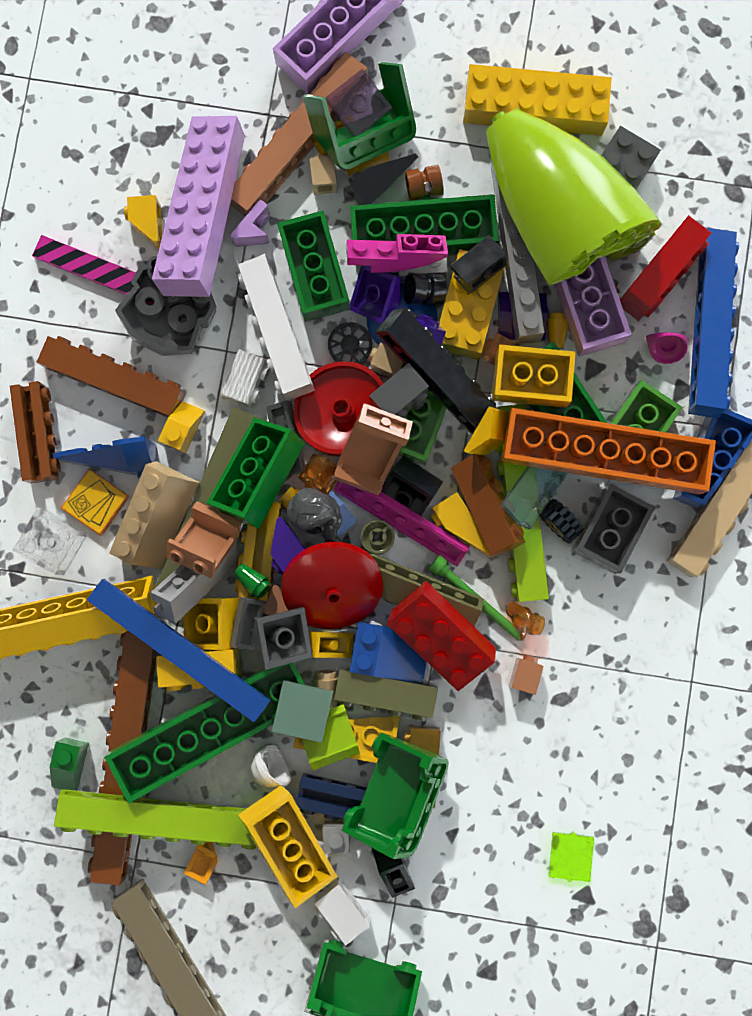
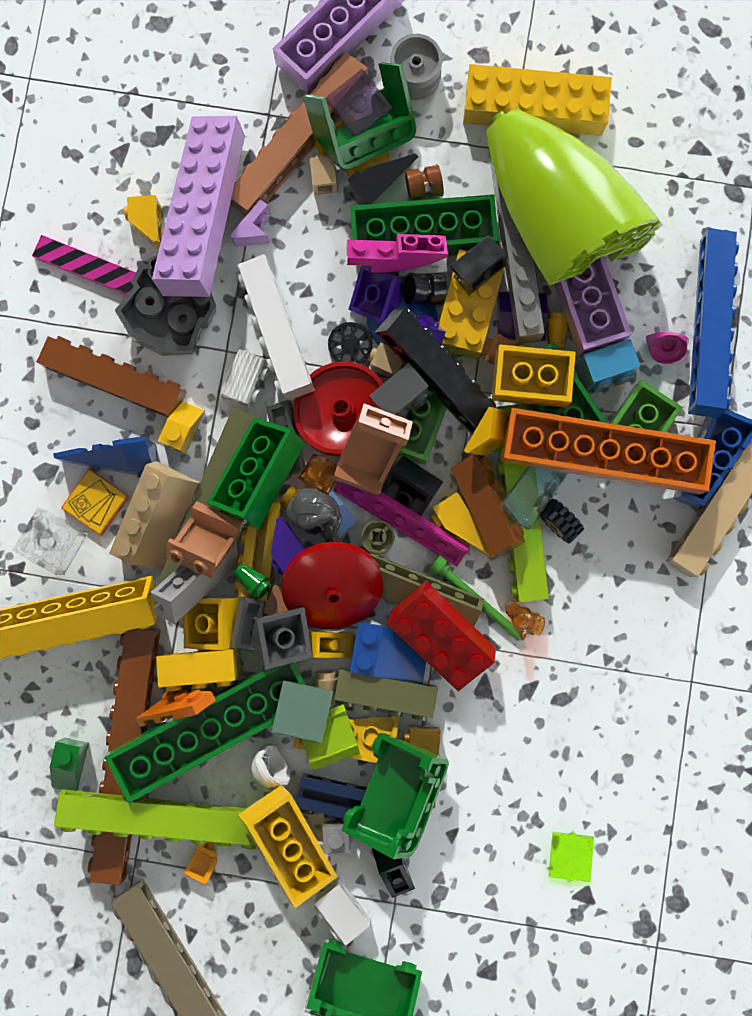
dark orange brick [9,381,61,484] -> none
blue tile [87,579,270,722] -> none
green brick [277,210,351,322] -> none
nougat brick [509,655,544,695] -> none
dark grey brick [571,484,655,574] -> none
dark grey brick [601,125,661,189] -> none
red brick [620,215,712,322] -> none
none -> orange wing [135,689,216,727]
none -> light grey wheel [390,33,443,100]
none -> dark azure brick [574,339,641,394]

